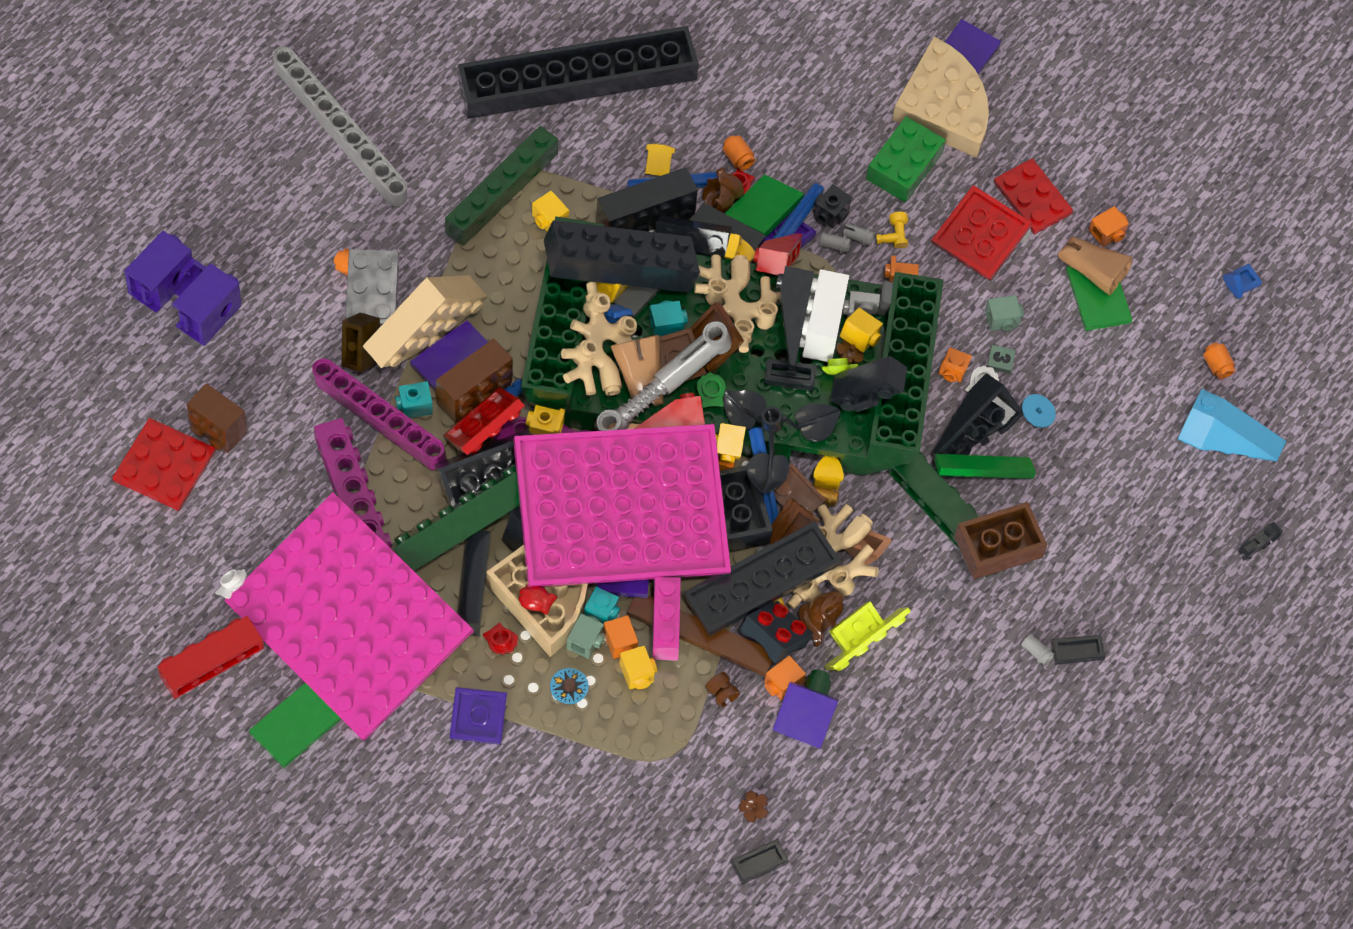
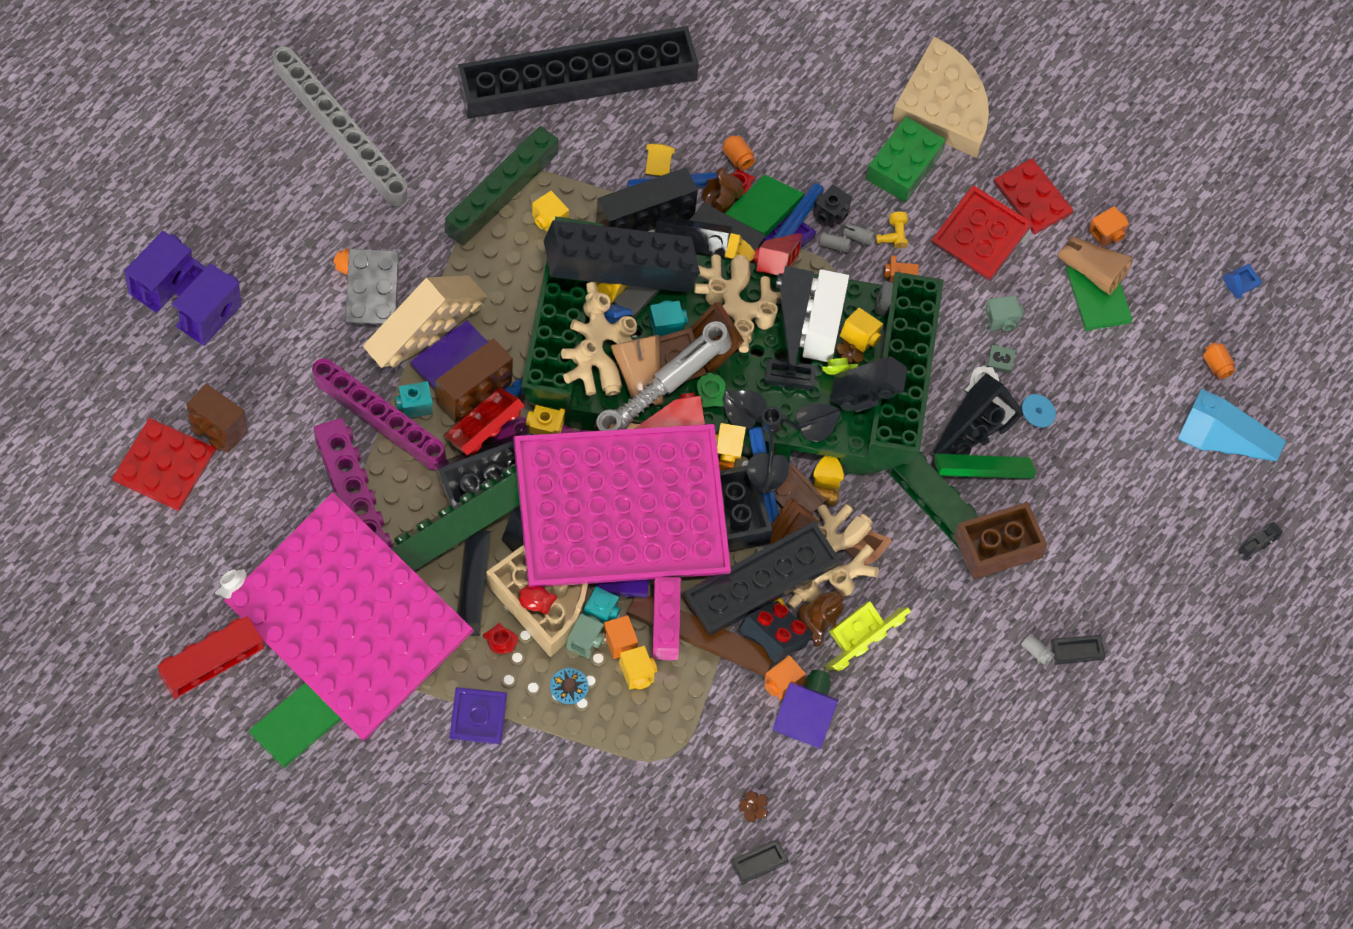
dark brown brick [341,312,380,372] -> none
reddish brown wheel [705,672,741,708] -> none
light grey bracket [843,291,880,318] -> none
orange bracket [939,347,972,383] -> none
dark purple tile [945,19,1001,75] -> none

